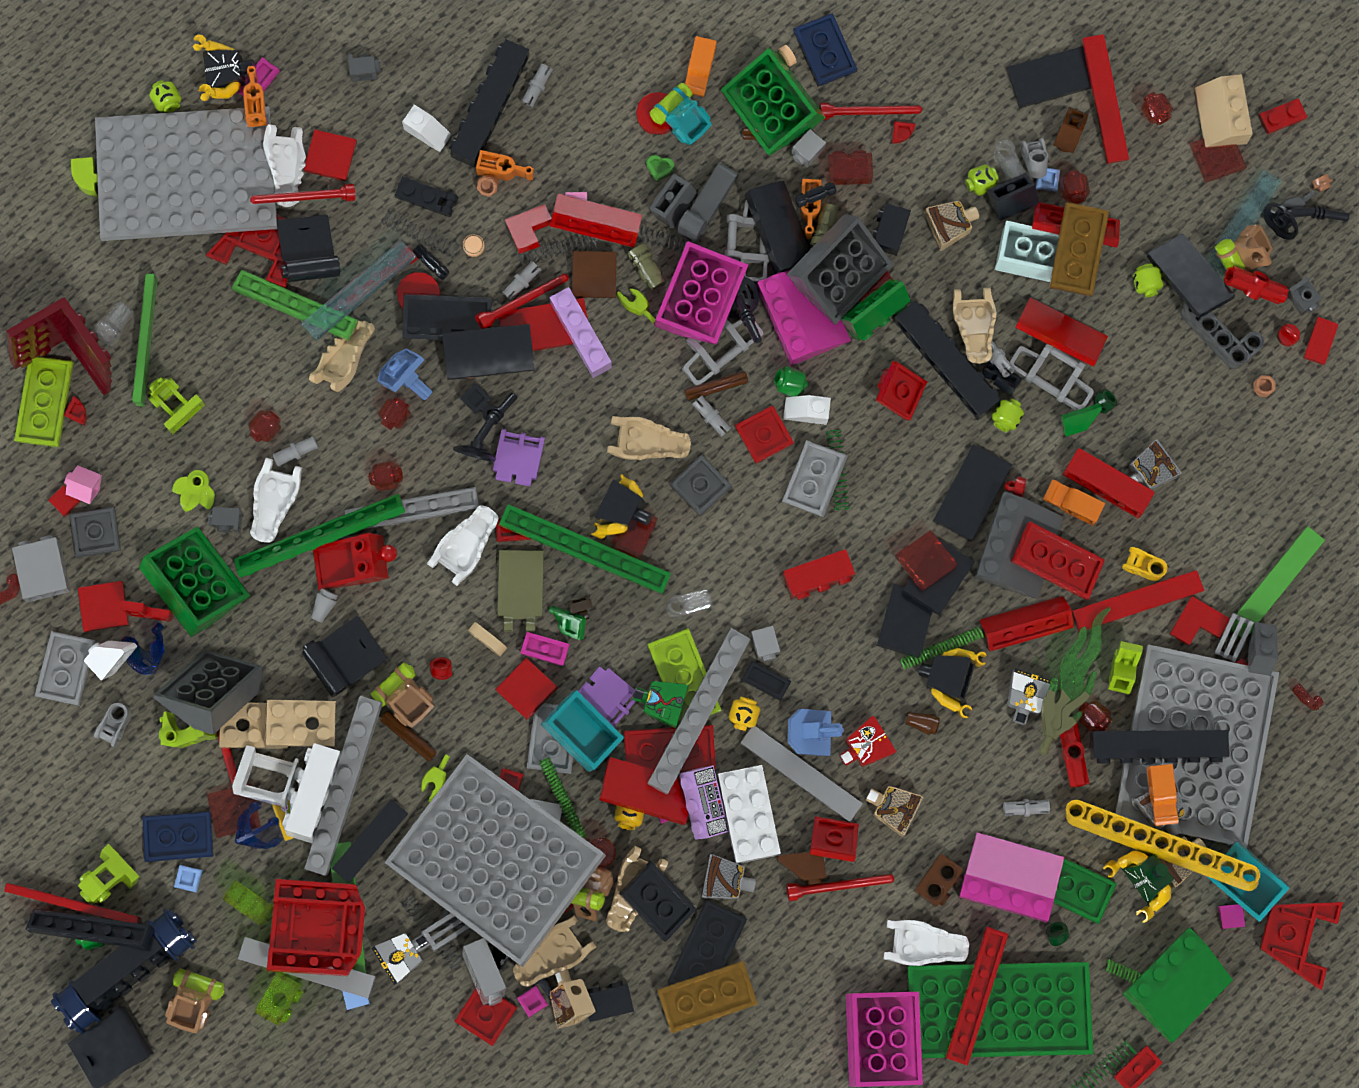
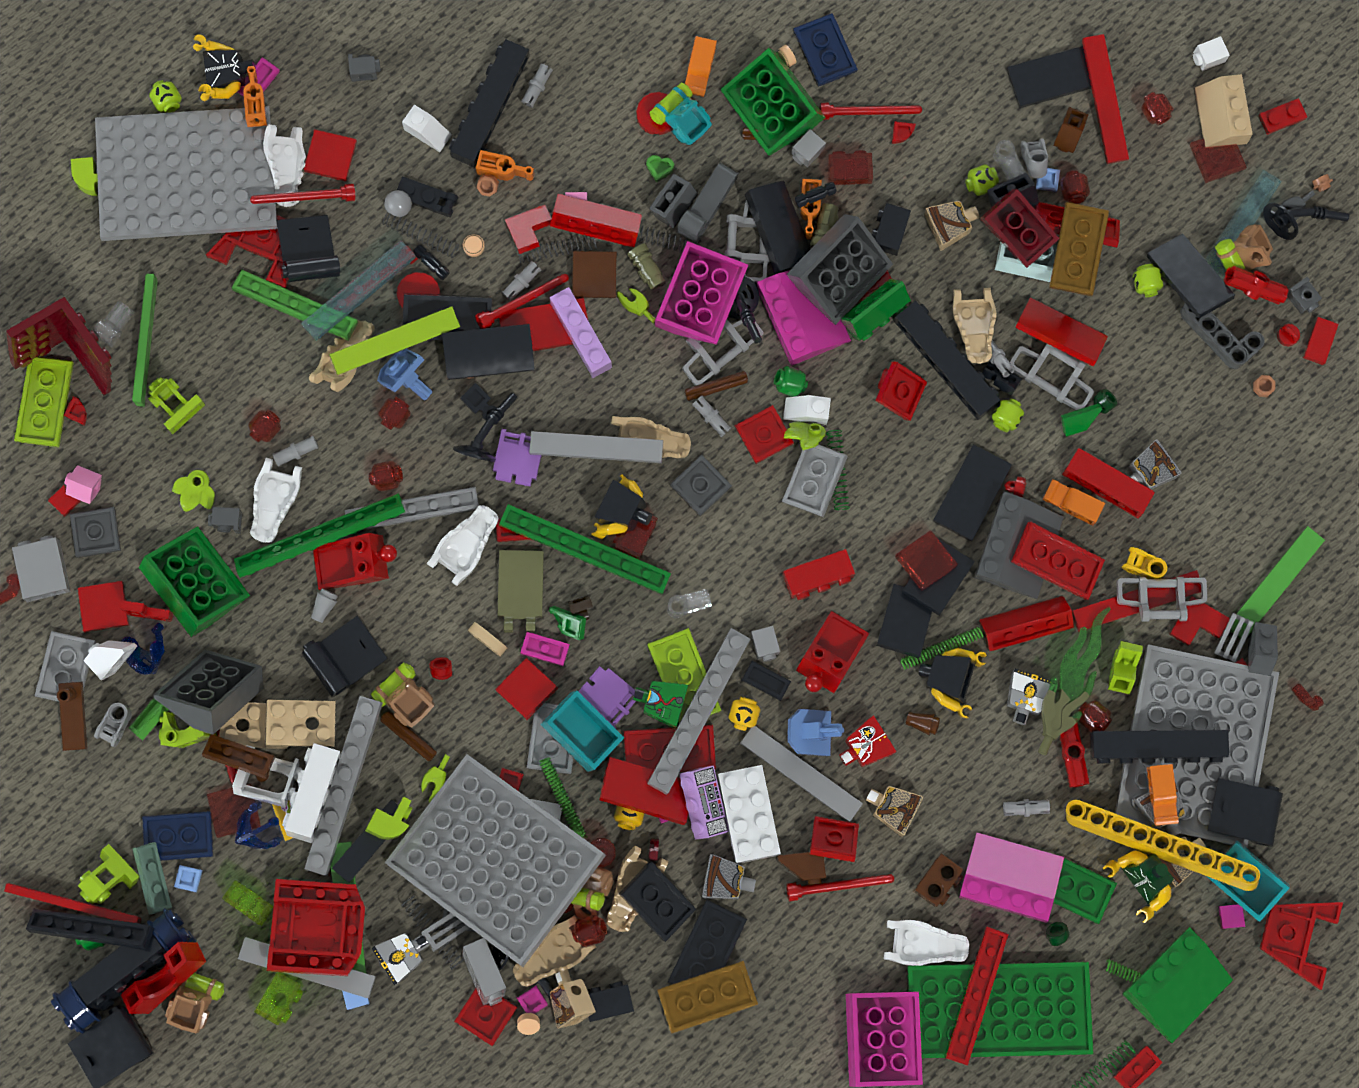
none -> reddish brown piece [57,681,87,751]
none -> red arch [121,942,206,1014]
none -> bright green tile [129,698,169,740]
none -> sand green tile [132,842,172,914]
none -> reddish brown piece [202,734,275,782]
none -> lime tile [329,306,460,375]
none -> lime brick [365,797,413,840]
none -> light grey piece [384,190,412,217]
none -> light nougat piece [517,1013,540,1035]
none -> light grey tile [529,431,664,463]
none -> clear red head [572,914,608,948]
none -> dark red tile [649,838,659,861]
none -> lime plate [784,421,826,450]
none -> red slope [796,611,870,693]
none -> dark red slope [980,189,1060,268]
none -> light grey bar [1117,577,1207,622]
none -> white brick [1193,36,1230,71]
none -> black door [1208,778,1283,847]

